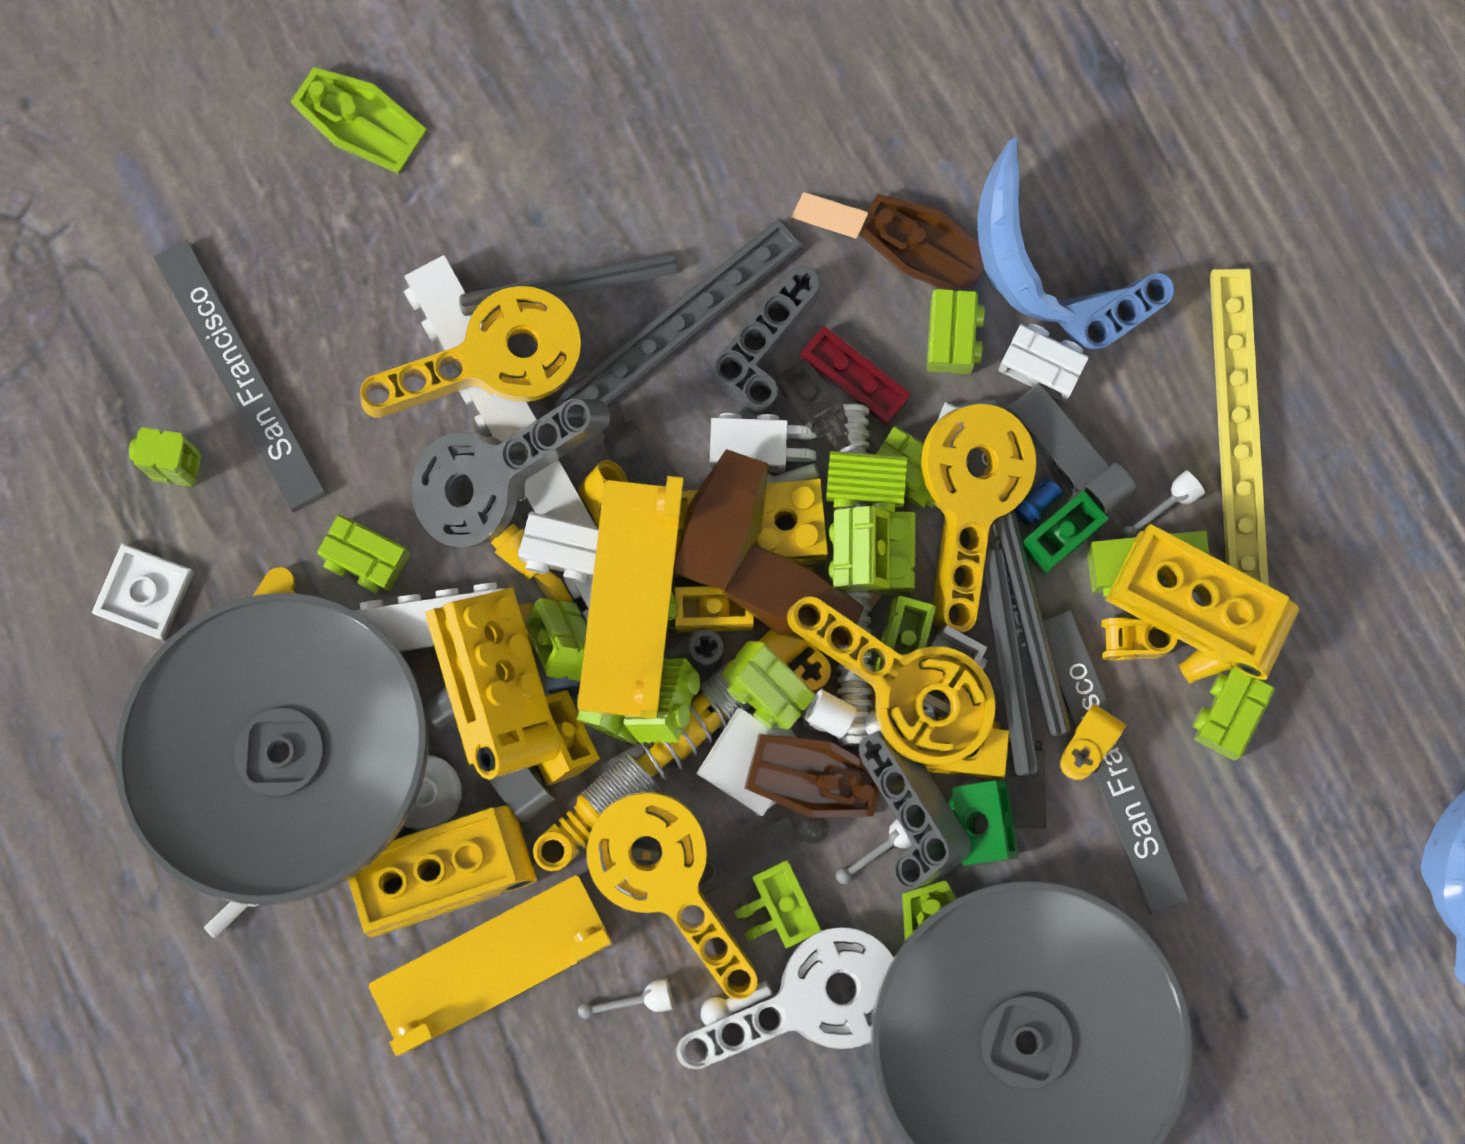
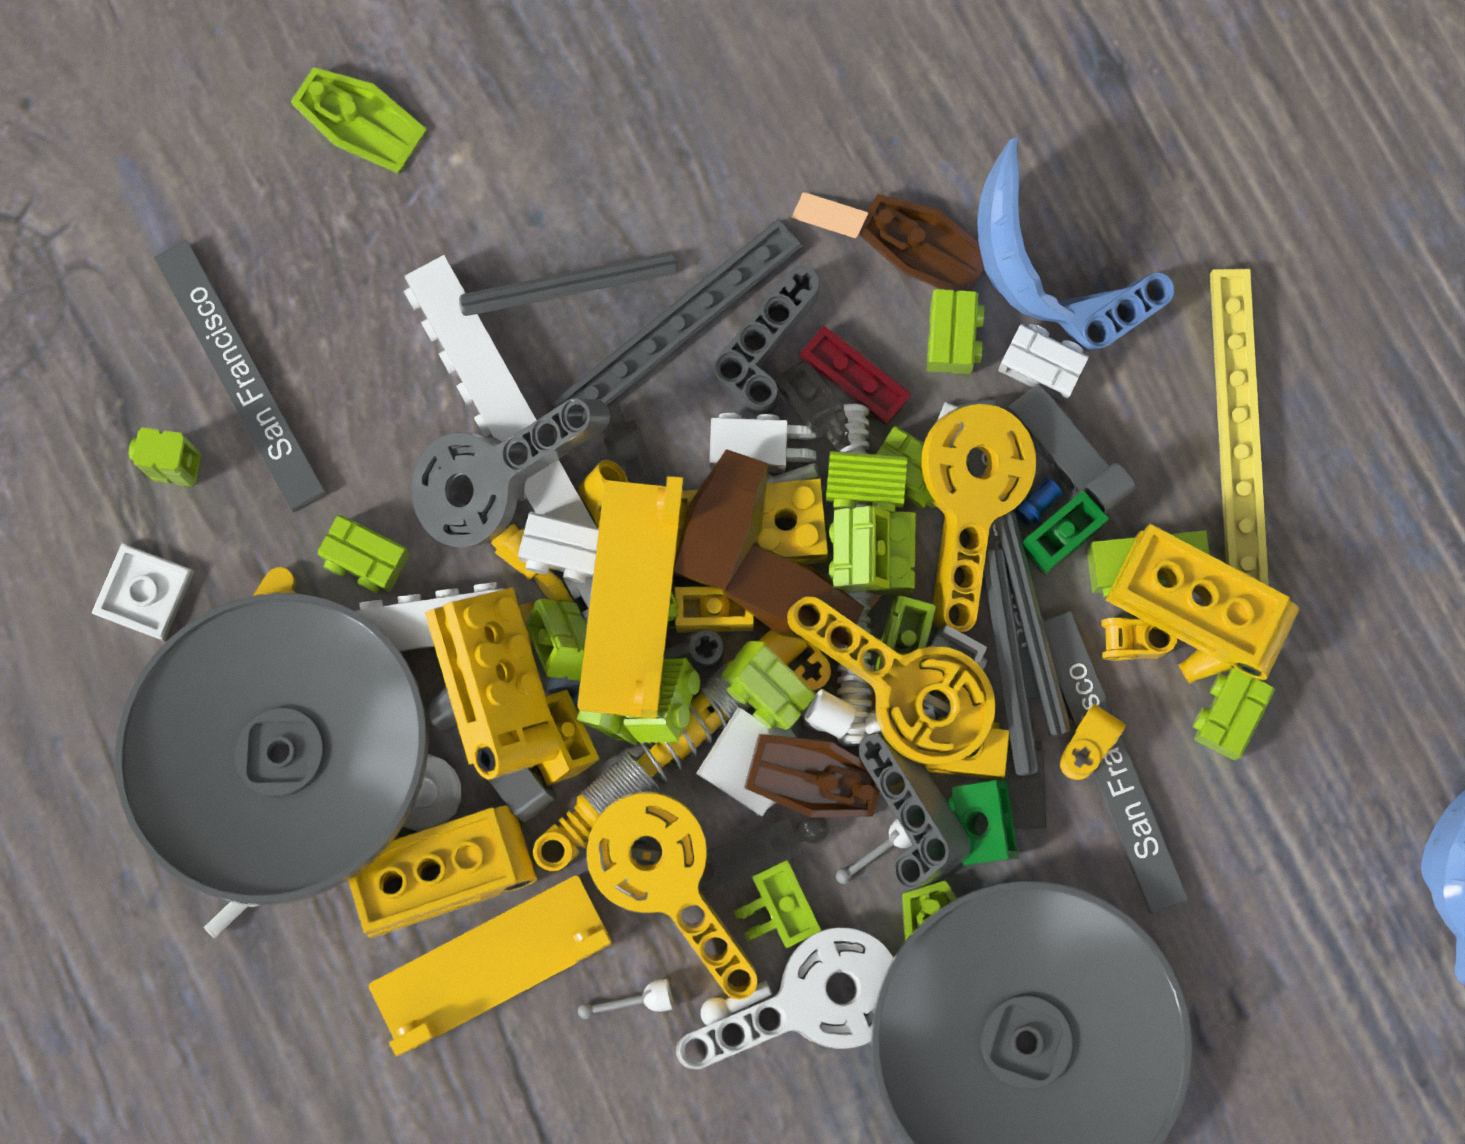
yellow beam [360,286,581,418] -> none
hinge [1122,470,1205,539] -> none

